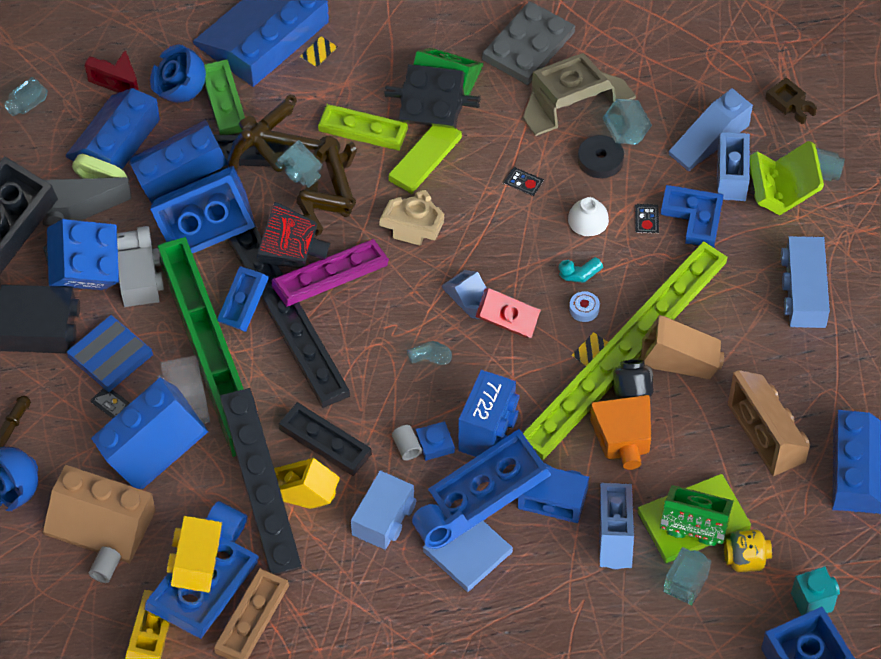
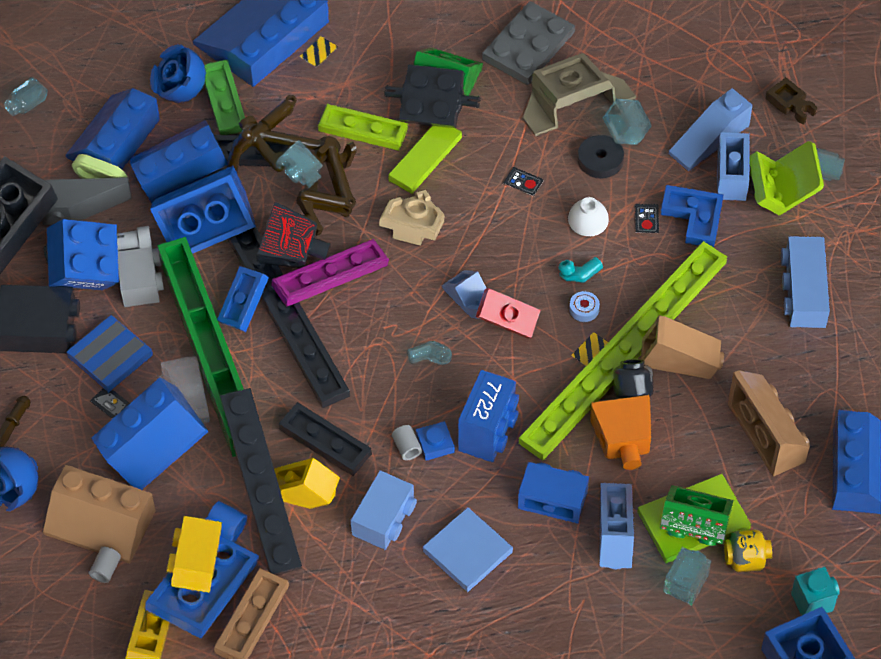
dark red slope [85,50,139,93] -> none
blue hinge [412,429,551,549] -> none

